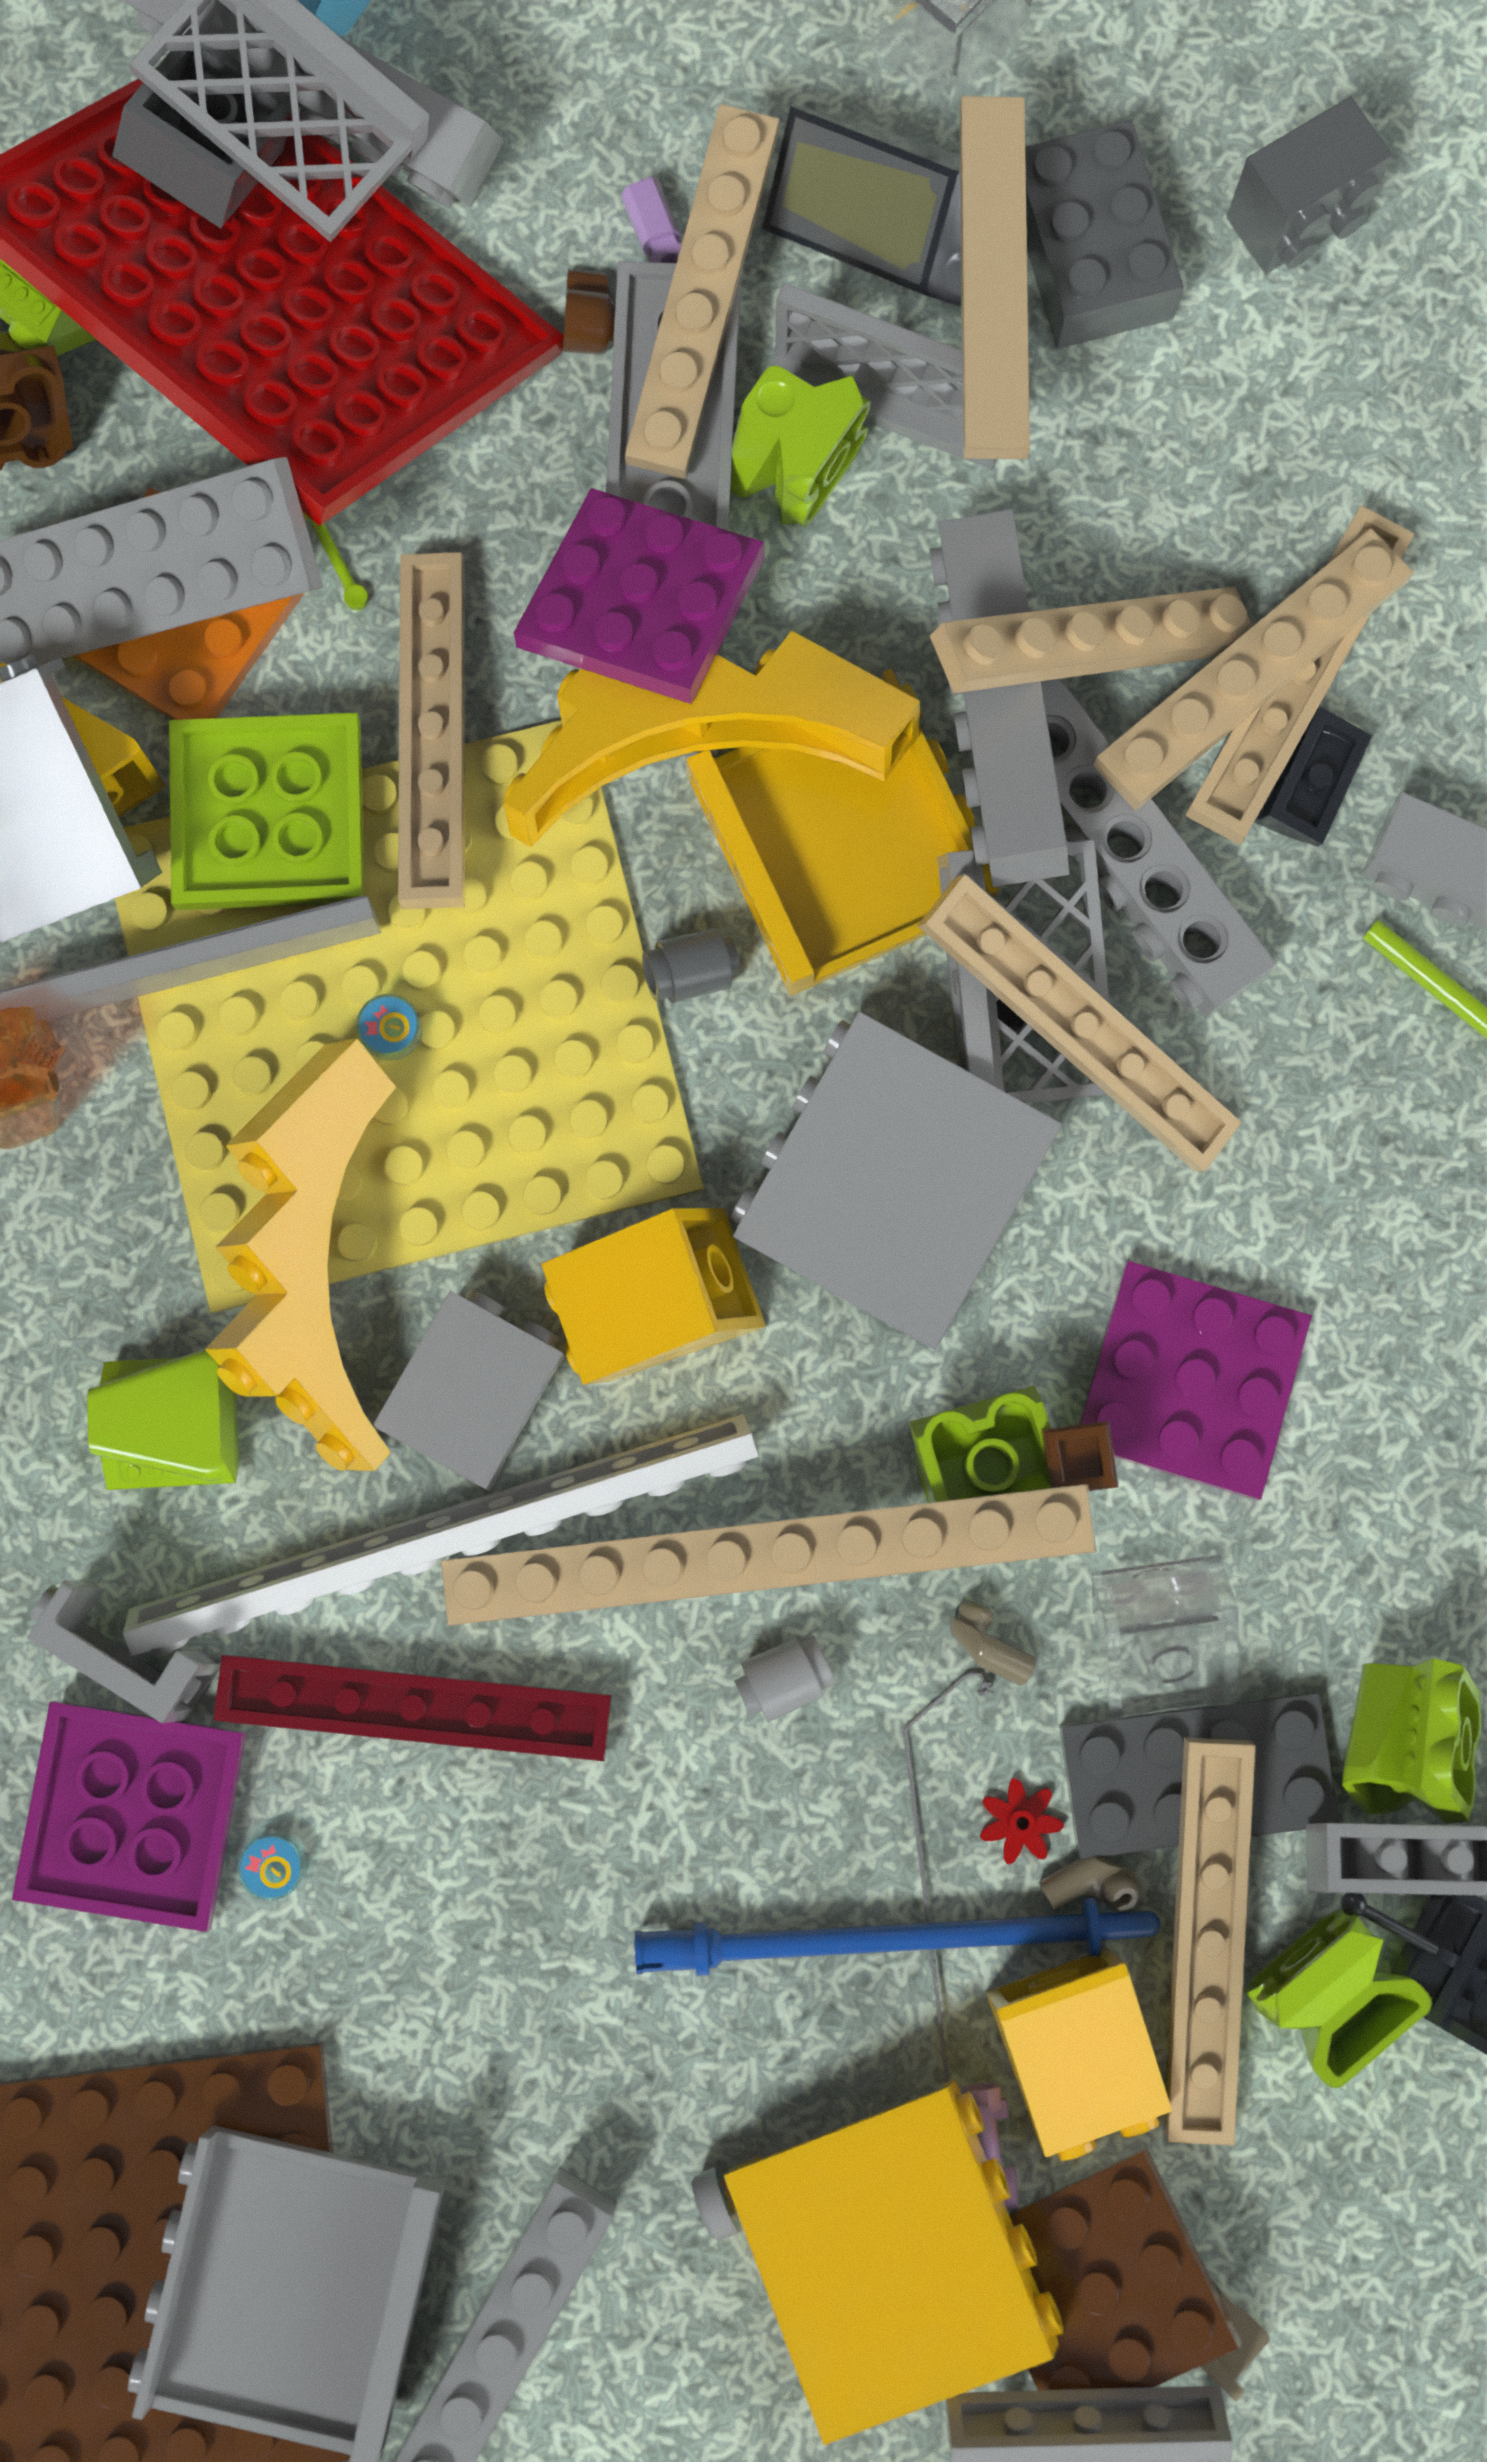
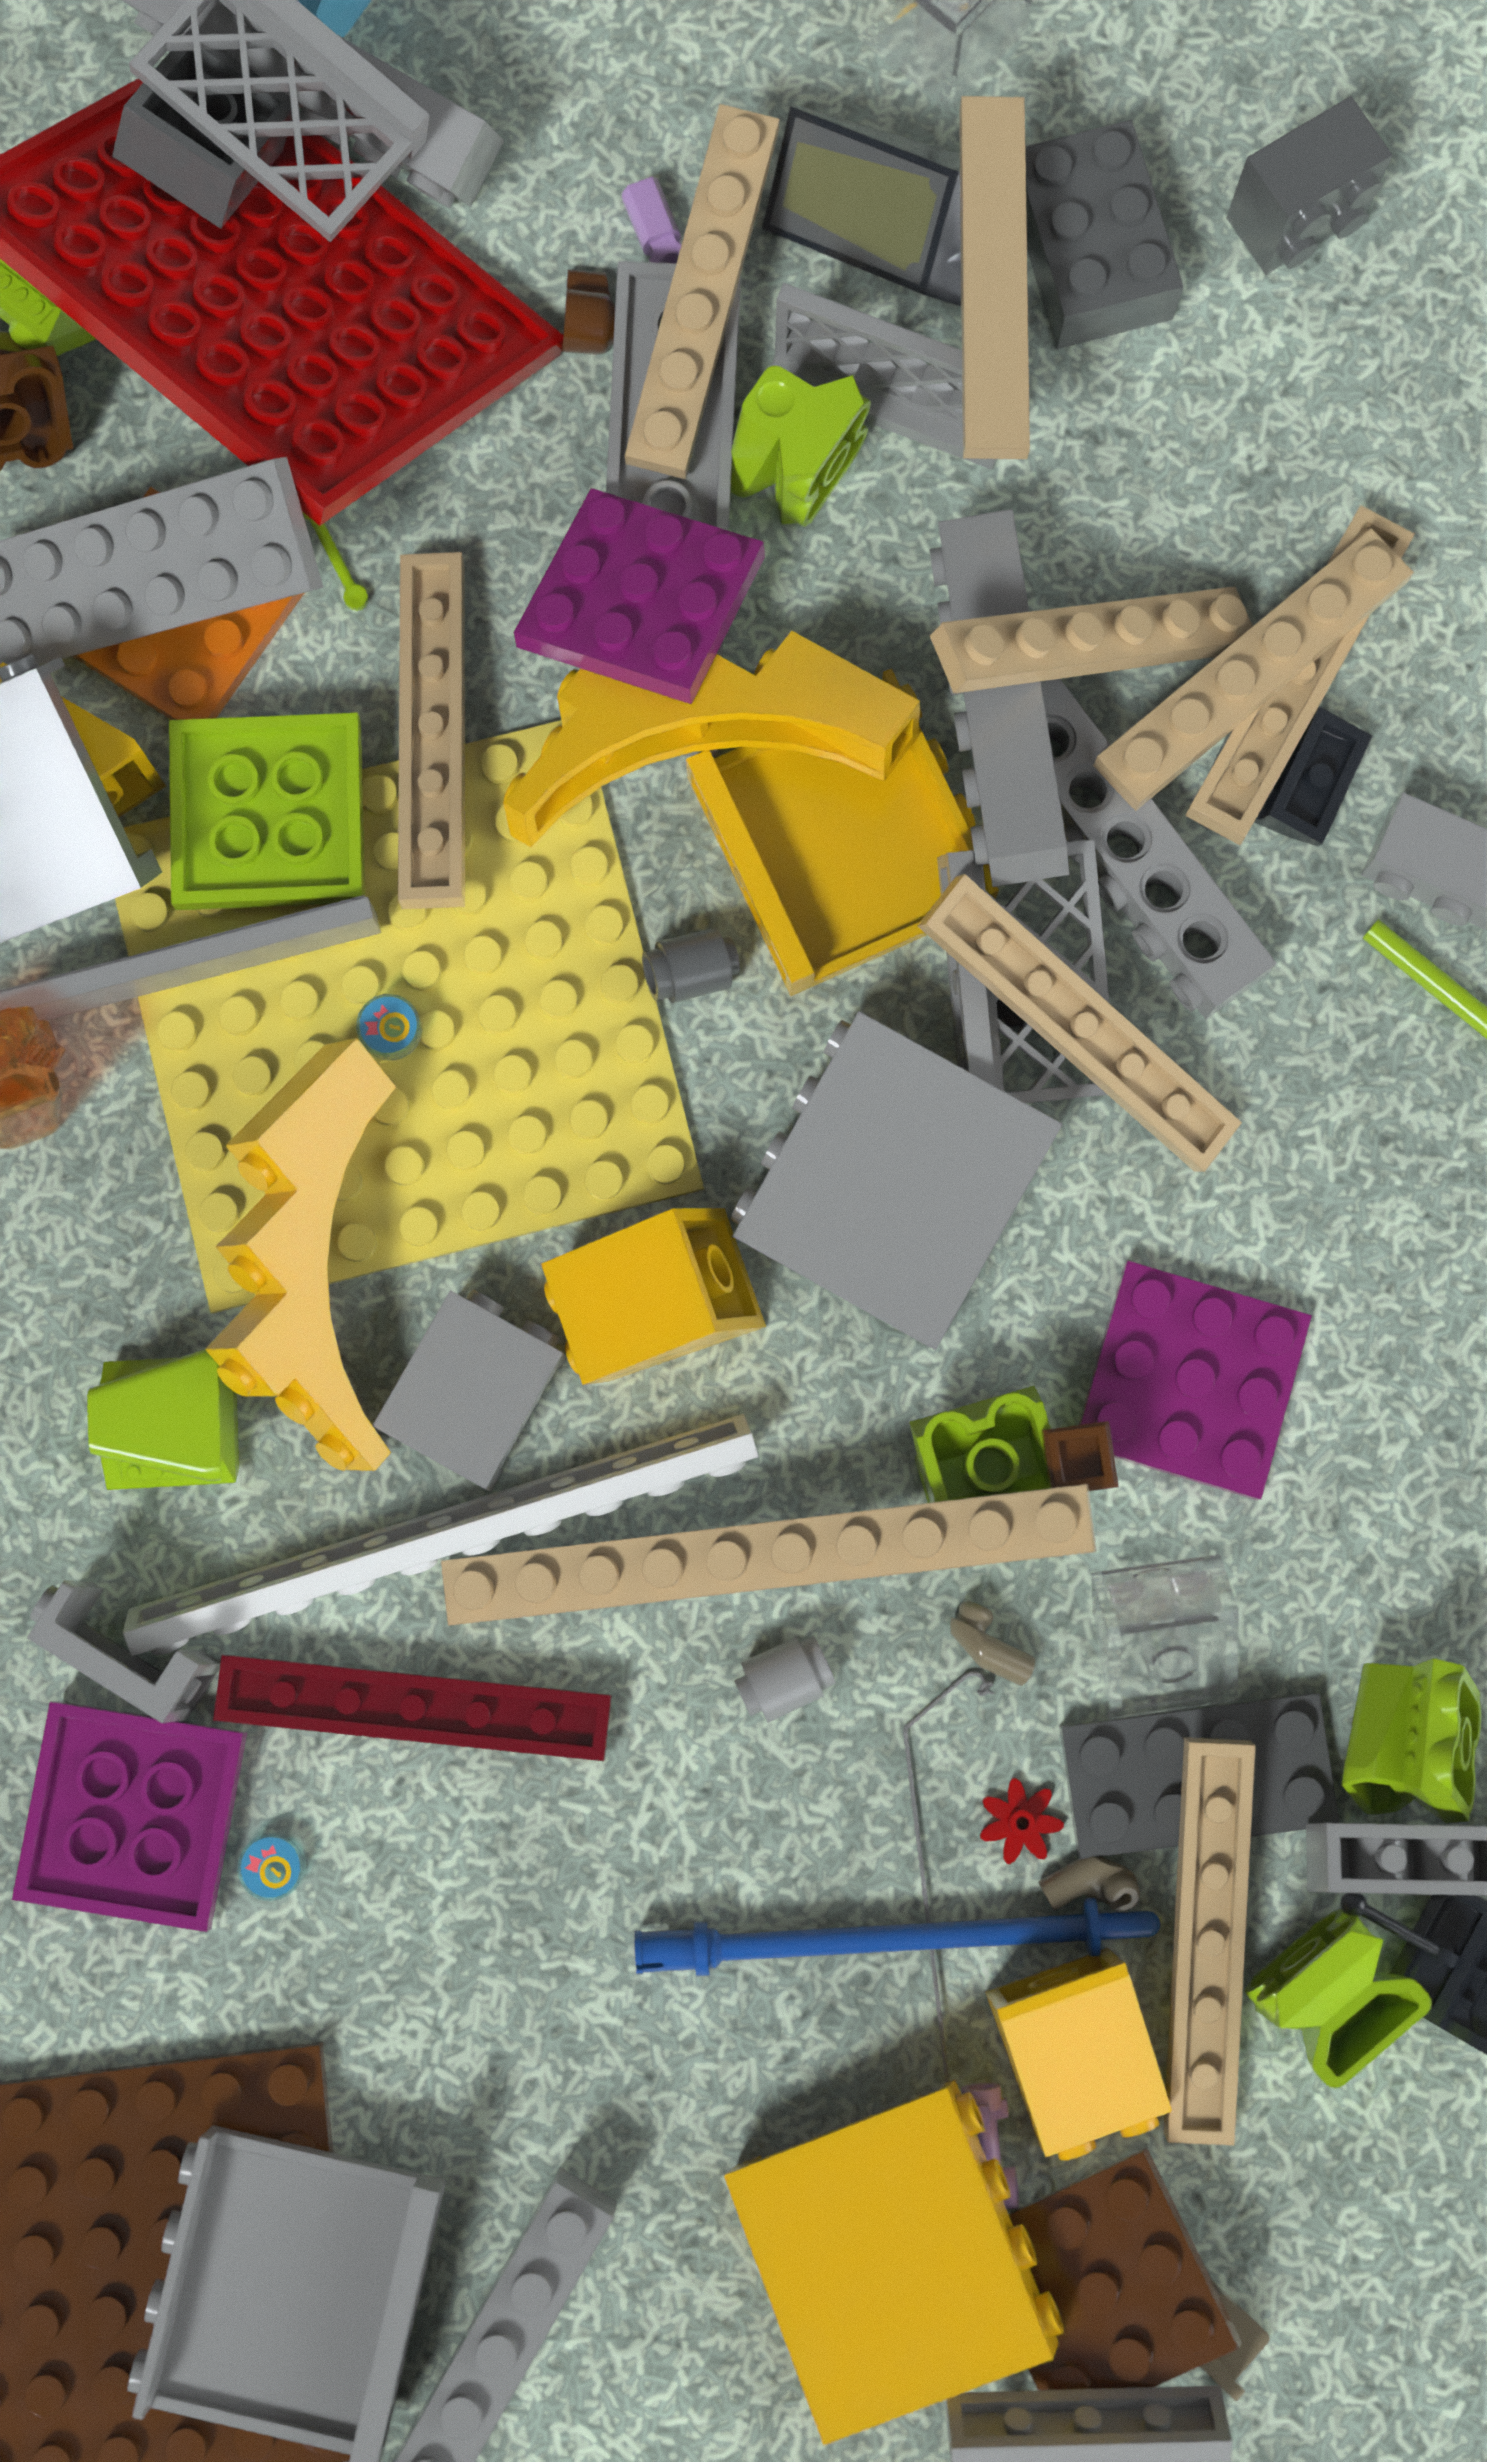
light grey tile [692,2166,742,2241] -> none

